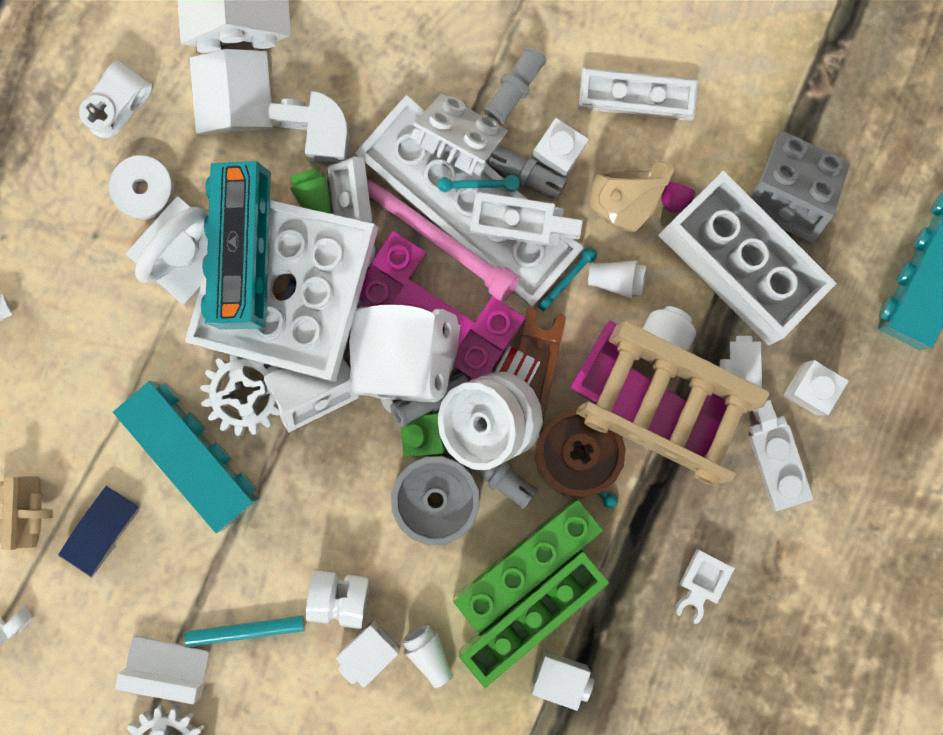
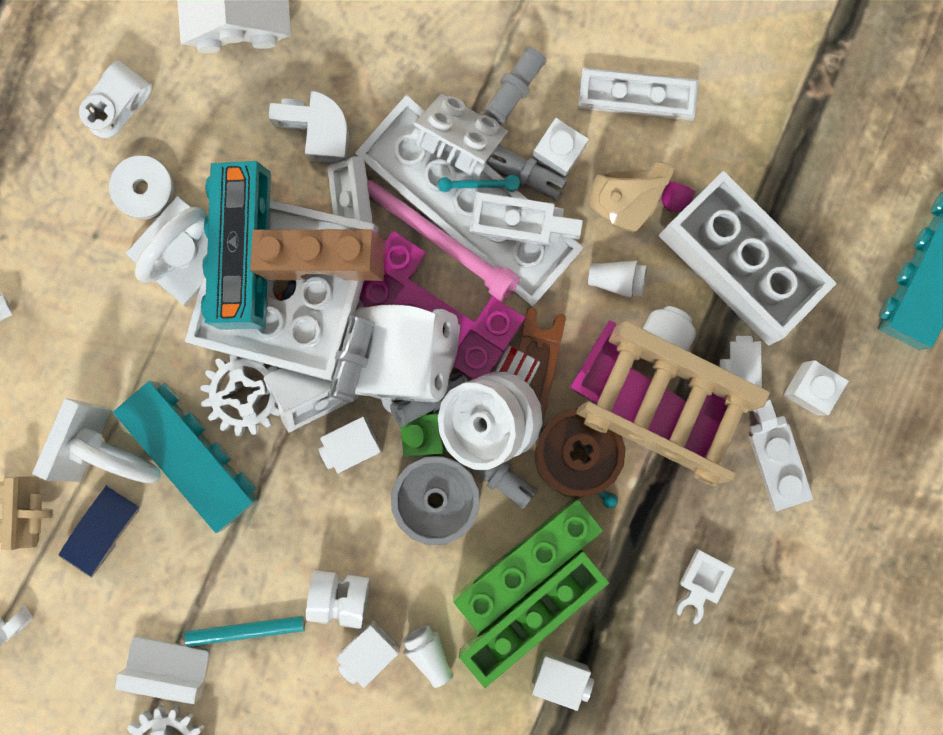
white slope [190,49,274,136] -> none
bright green cone [290,167,332,214] -> none
teal hinge [538,247,597,312] -> none
light grey bracket [749,131,850,243] -> none
none -> white tile [32,398,161,483]
none -> medium nougat arch [250,229,386,281]
none -> white brick [318,417,383,474]
none -> light grey pin [328,316,375,402]

